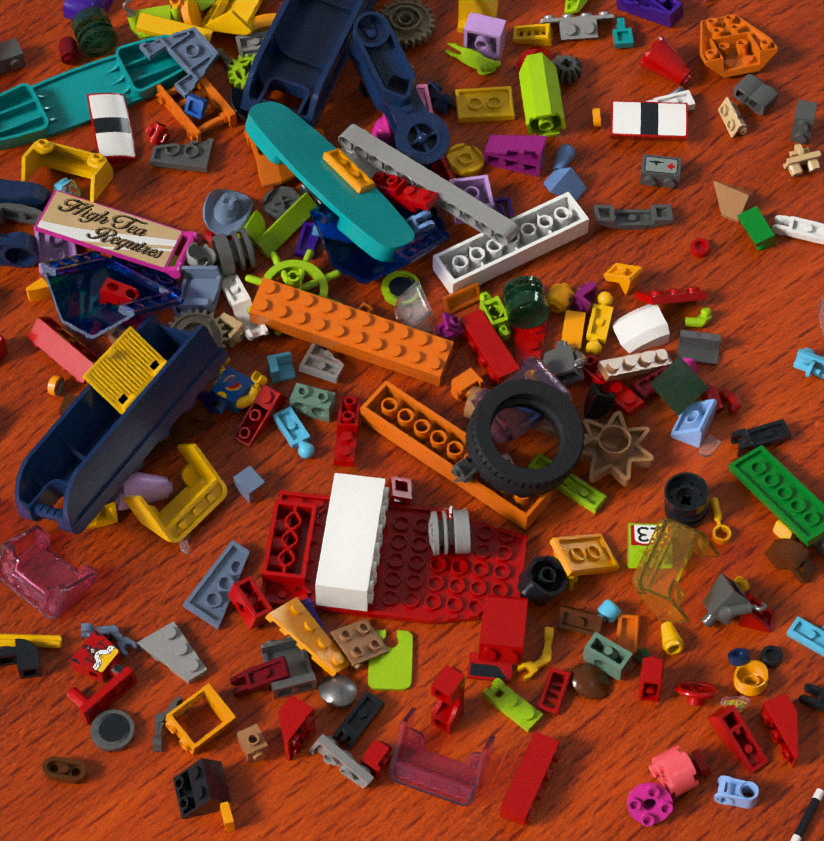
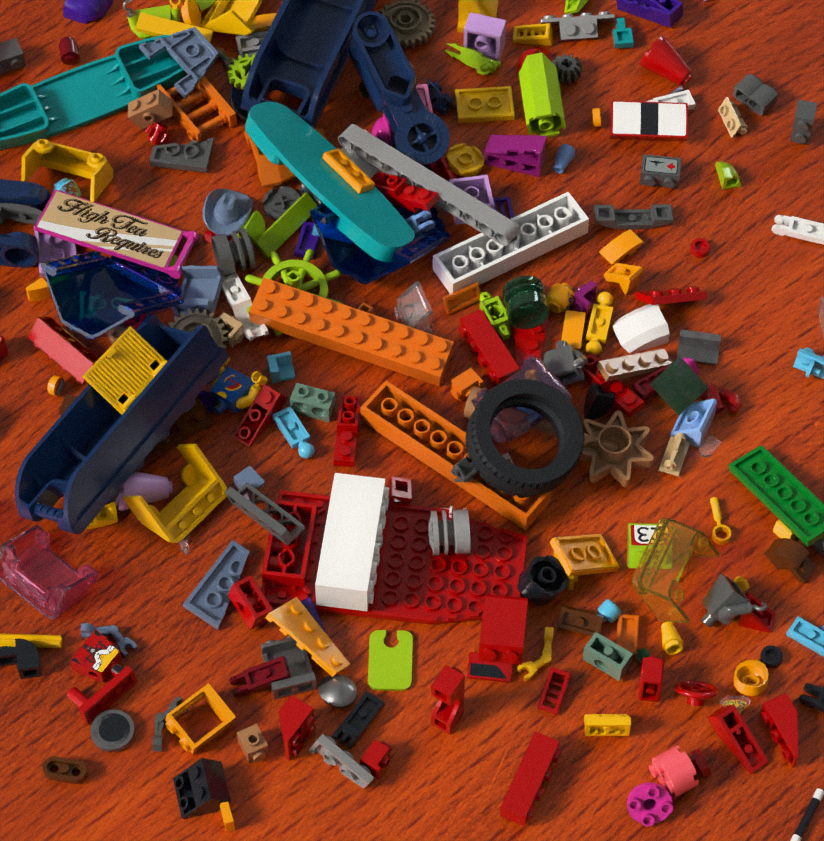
clear green wheel [71,7,118,57] -> none
white slope [86,93,138,165] -> none
red leg [99,277,140,310] -> none
light grey wing [137,621,208,684] -> none
blue tile [184,93,208,119] -> none
light grey hair [186,242,217,266] -> none
light grey wing [299,343,344,384] -> none
medium nougat hinge [330,618,389,670] -> none
tile [381,270,421,307] -> none
clear pink windscreen [389,707,496,806] -> none
magenta bracket [435,312,462,341] -> none
lime plate [482,678,543,733] -> none
lime tile [527,453,607,514] -> none
medium blue slope [543,167,587,202] -> none
reddish brown hat [570,663,610,700] -> none
black wheel [664,472,709,528] -> none
lime arm [685,308,712,328] -> none
orange wedge [700,14,778,78] -> none
medium nougat slope [713,181,755,223] -> none
light blue piece [714,776,759,809] -> none
dark blue tile [728,648,751,666] -> none
black plate [730,419,792,457] -> none
green hinge [737,206,776,251] -> none
tan hips [783,143,821,177] -> none
none -> medium nougat brick [128,89,173,129]
none -> dark grey fence [225,482,305,546]
none -> yellow bracket [584,714,631,736]
none -> light orange slope [599,229,644,266]
none -> tan hinge [658,432,691,477]
none -> lime brick [715,161,741,190]

